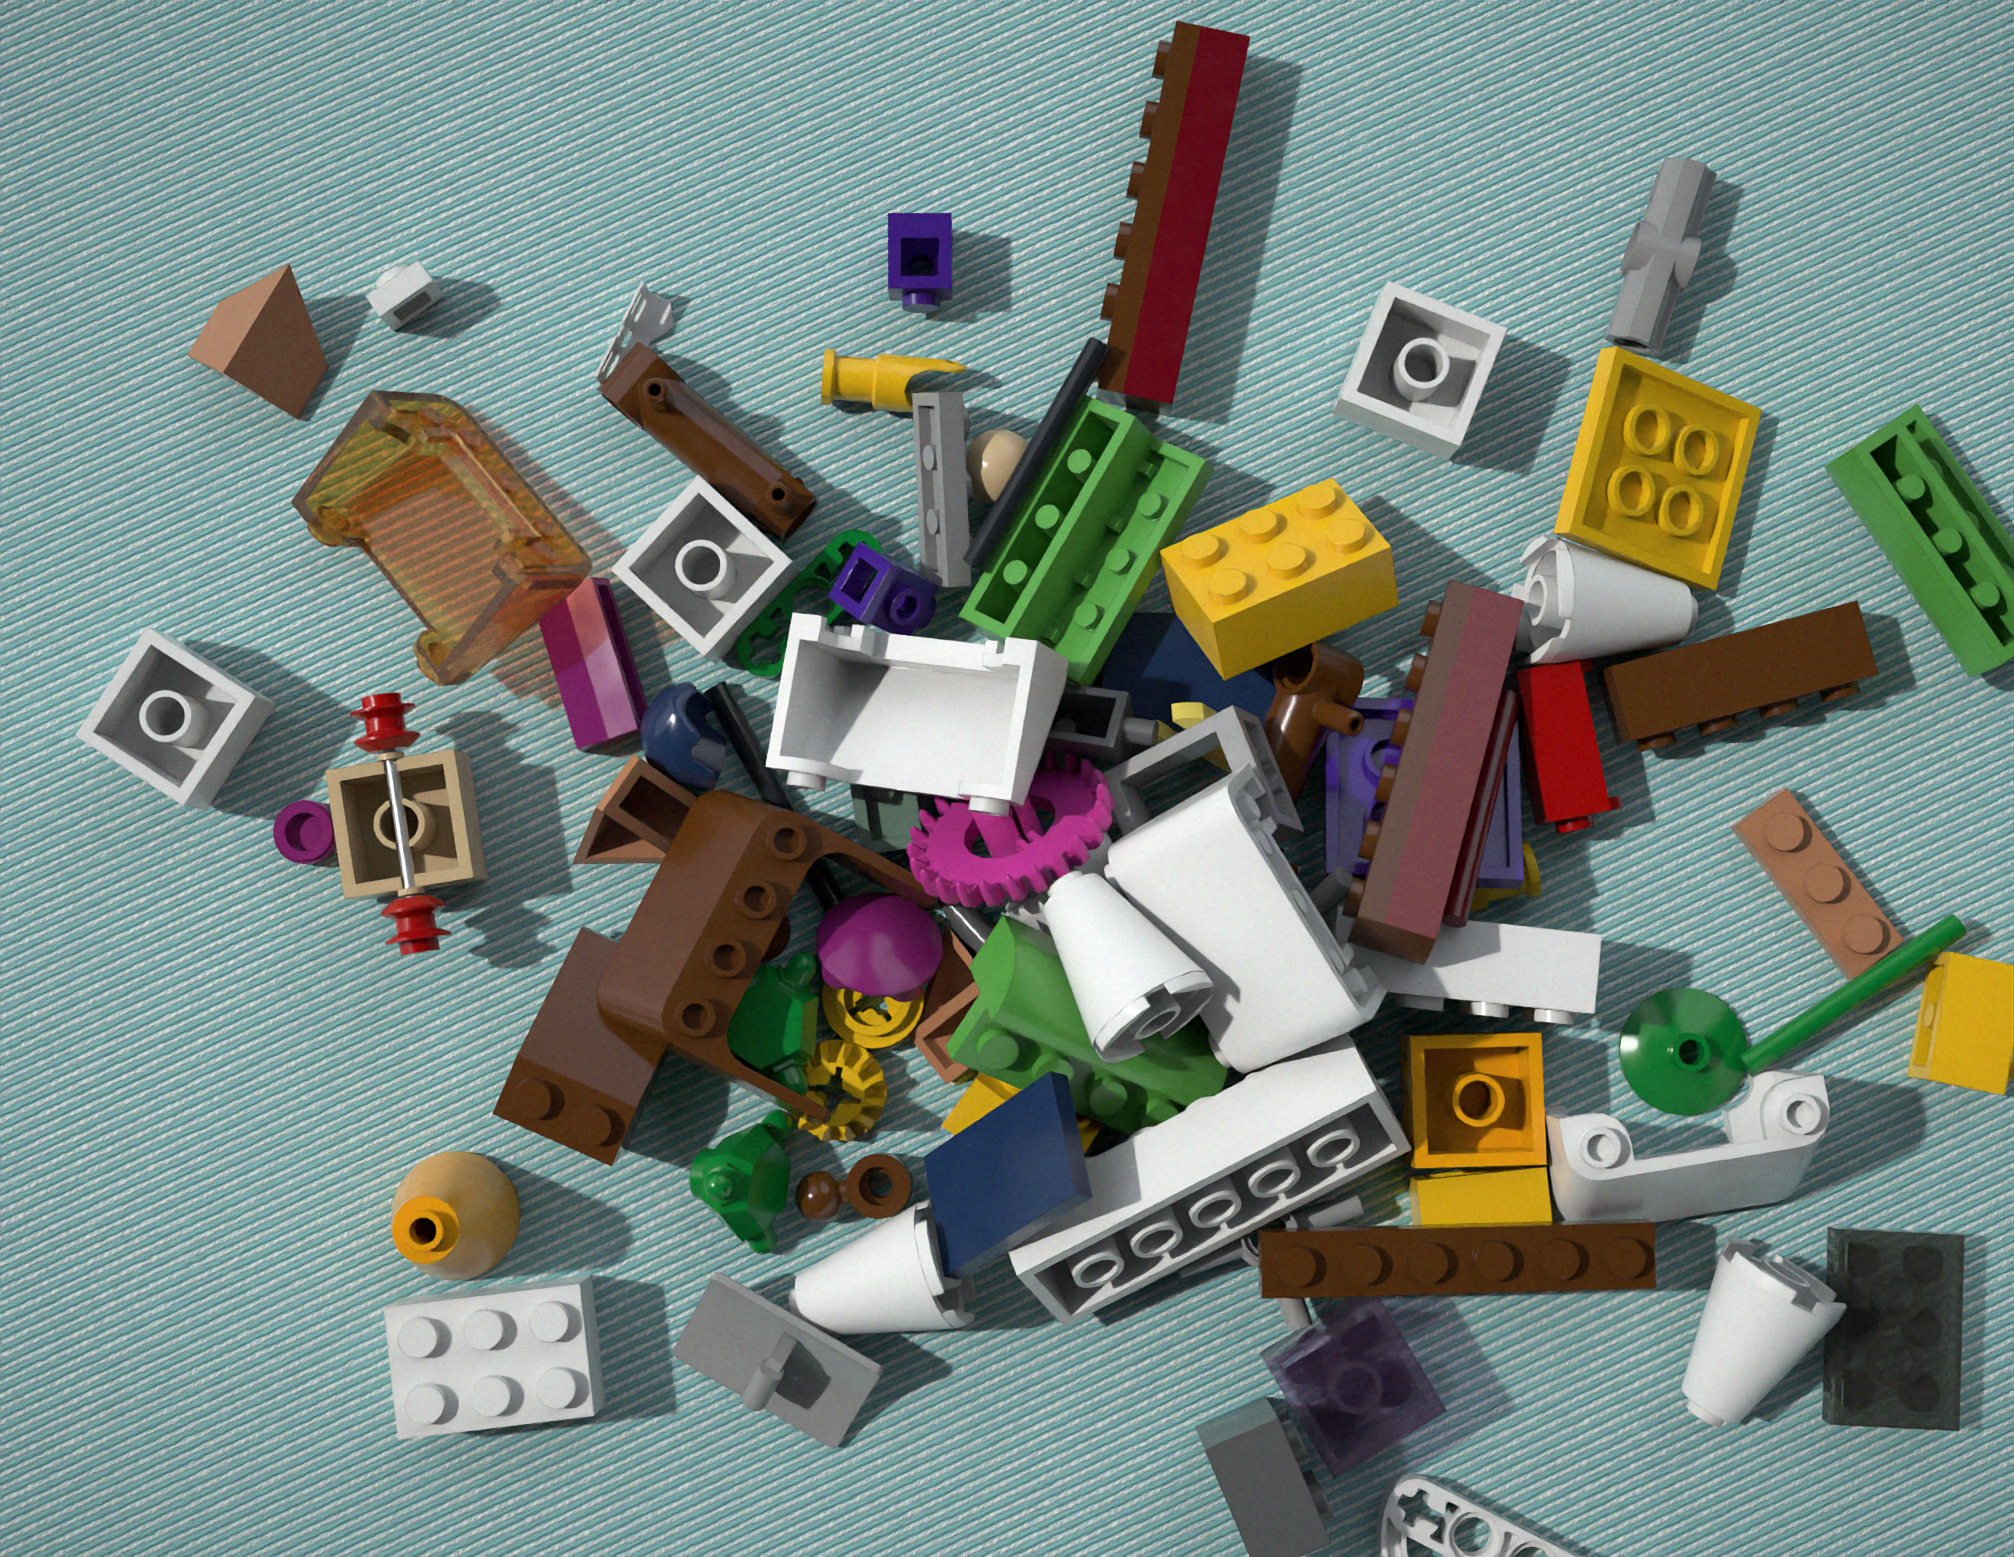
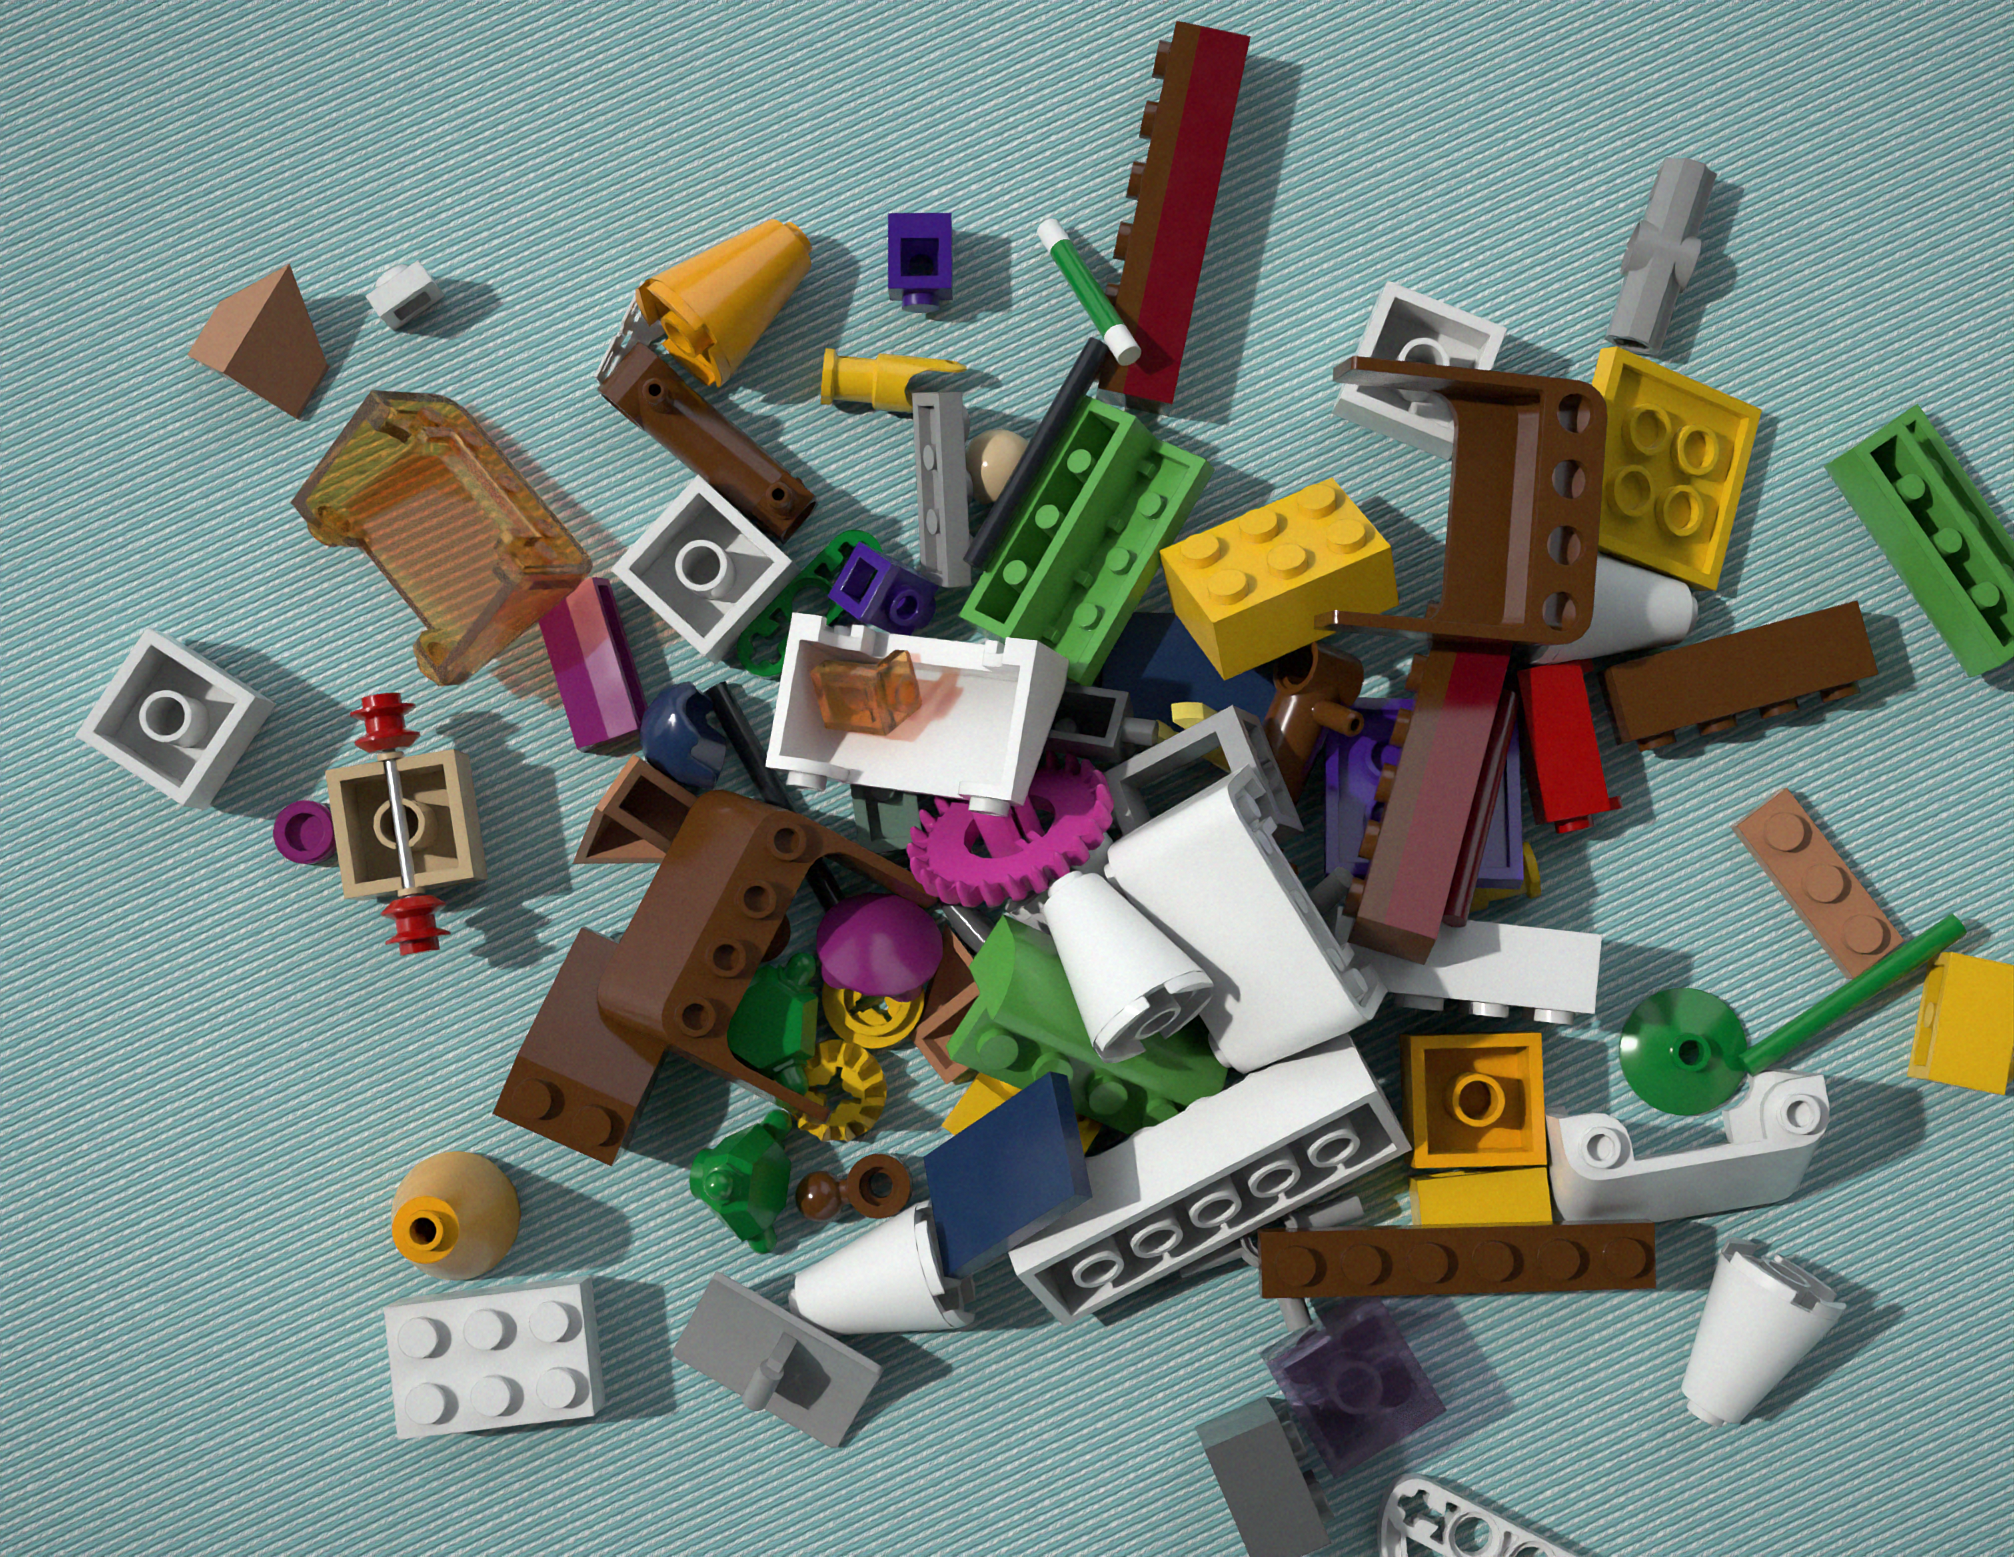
clear smoke plate [1822,1226,1965,1431] -> none
none -> light orange cone [635,219,812,388]
none -> clear orange bracket [810,649,922,736]
none -> green bar [1037,219,1141,366]
none -> reddish brown windscreen [1314,356,1608,646]

